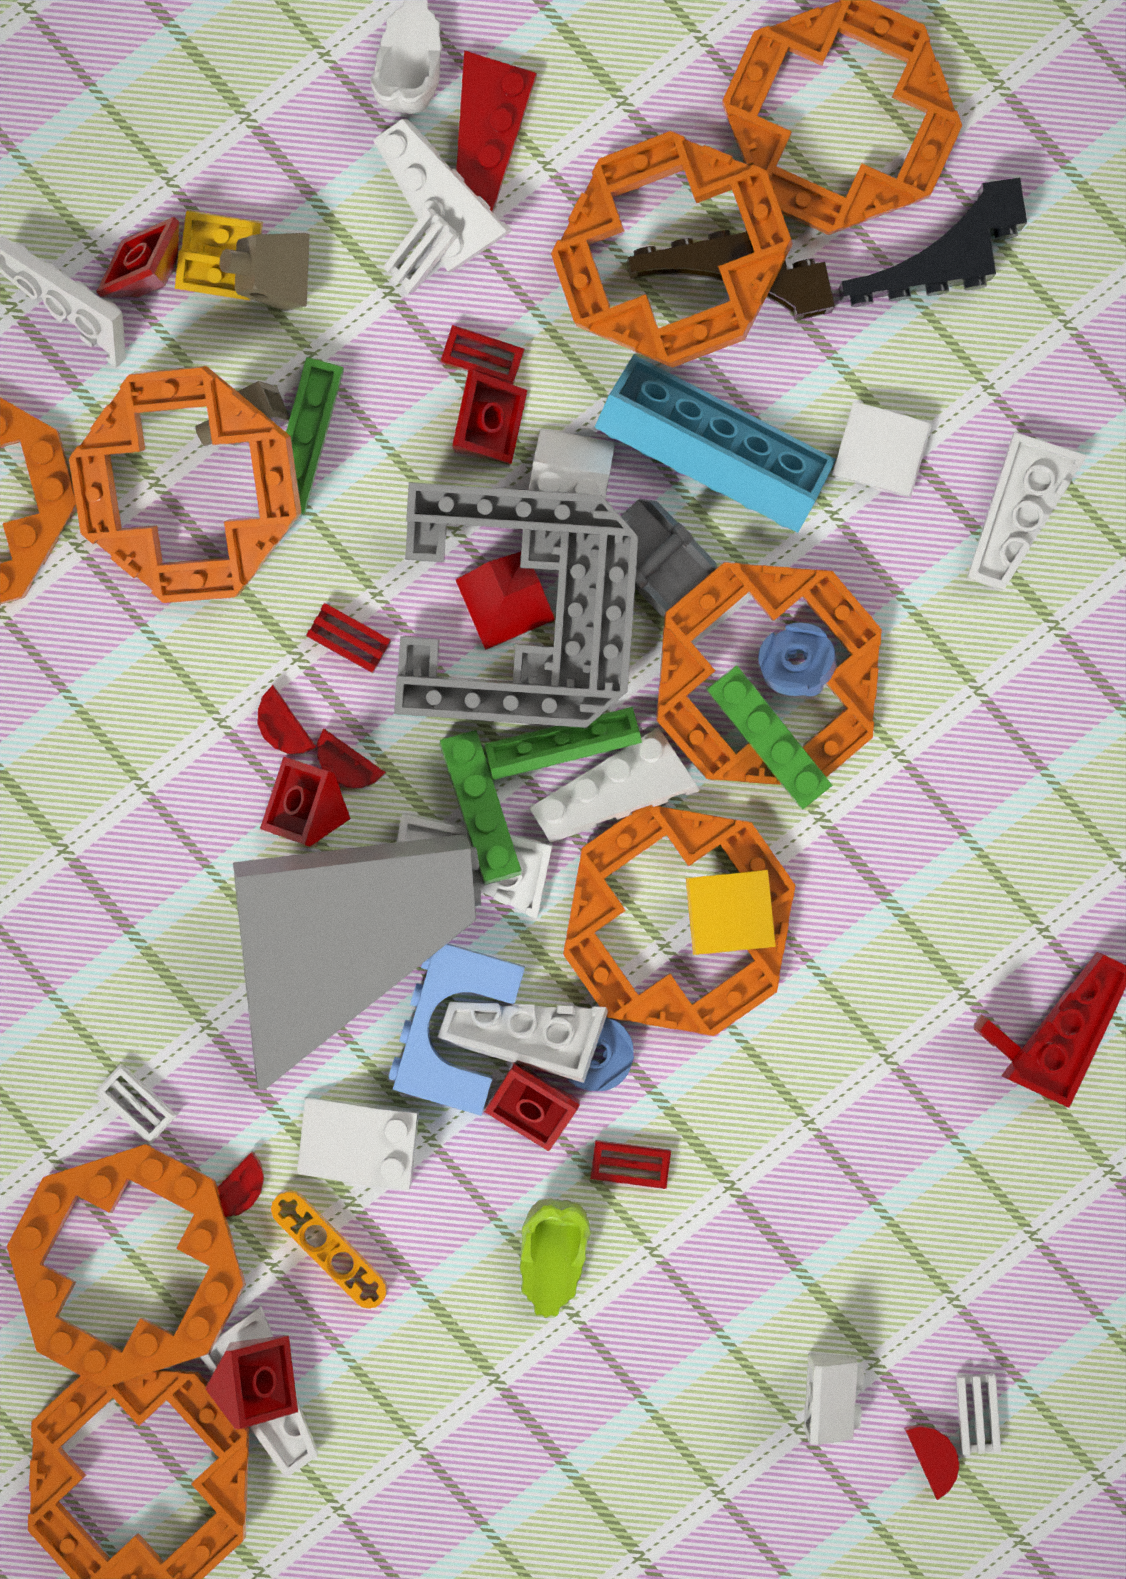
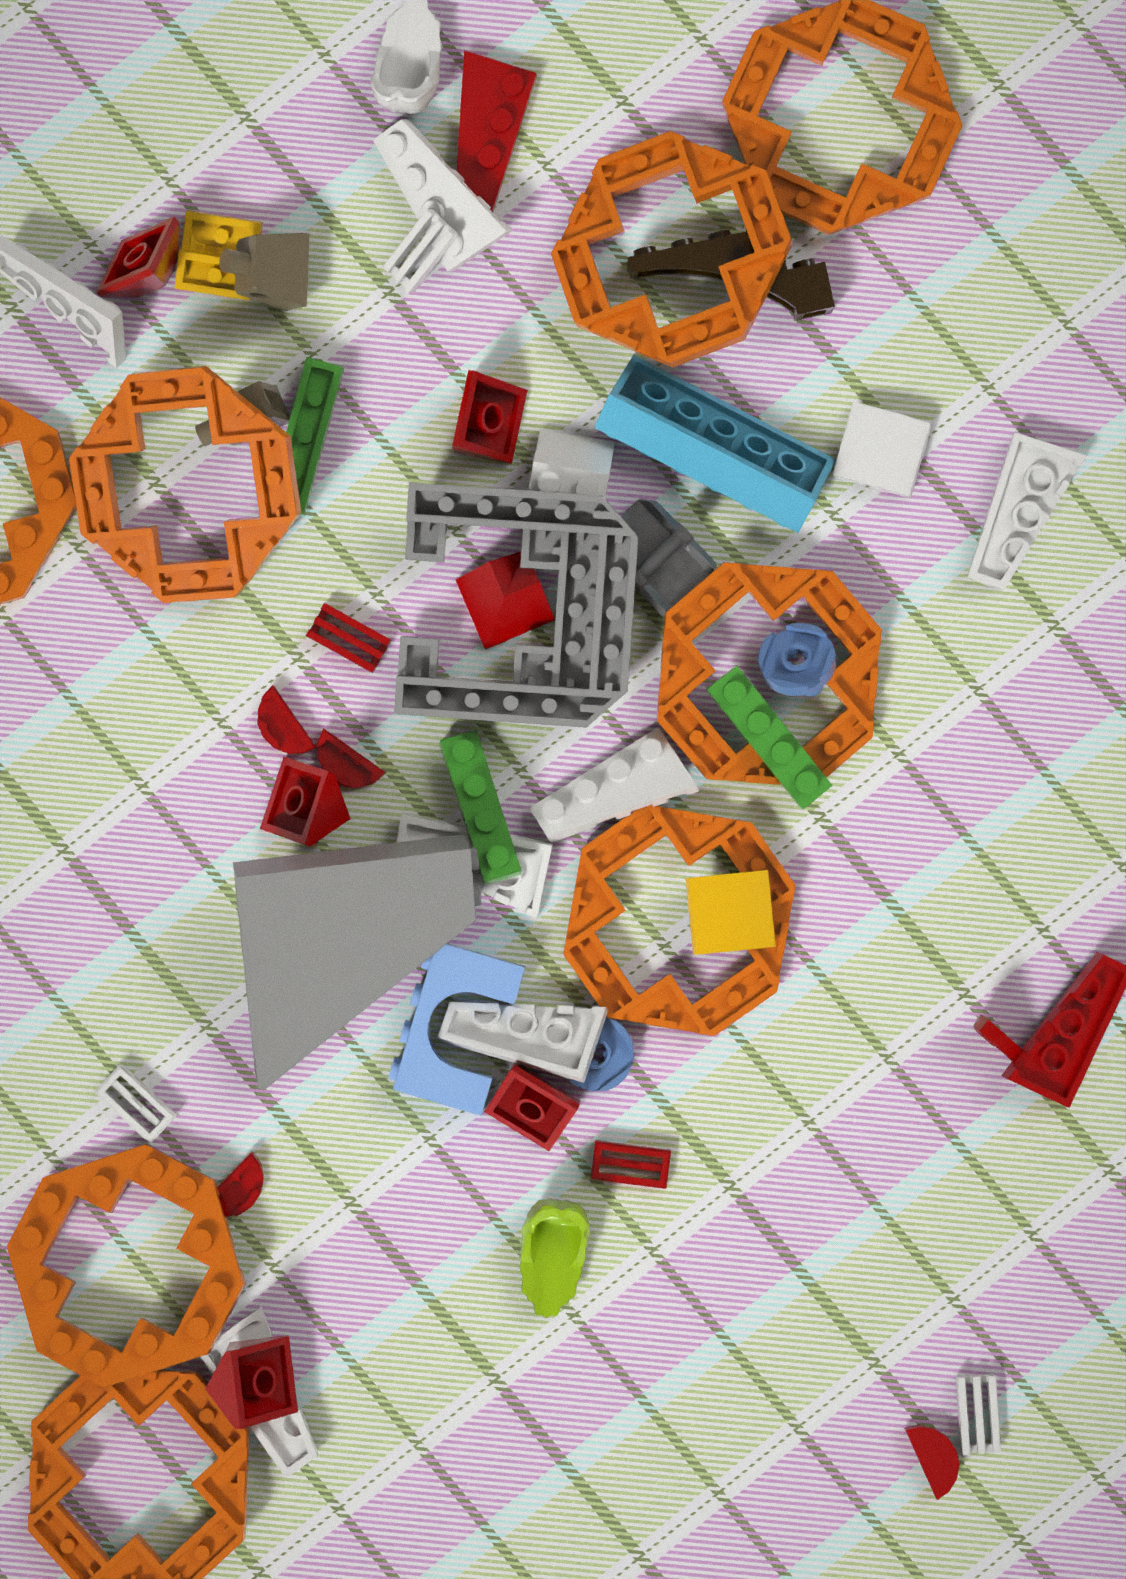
light orange beam [271,1190,387,1309] -> none
white slope [297,1097,420,1190] -> none
red tile [440,325,525,385] -> none
bright green plate [485,707,642,780] -> none
white slope [804,1353,864,1445] -> none
black arch [839,178,1027,307] -> none

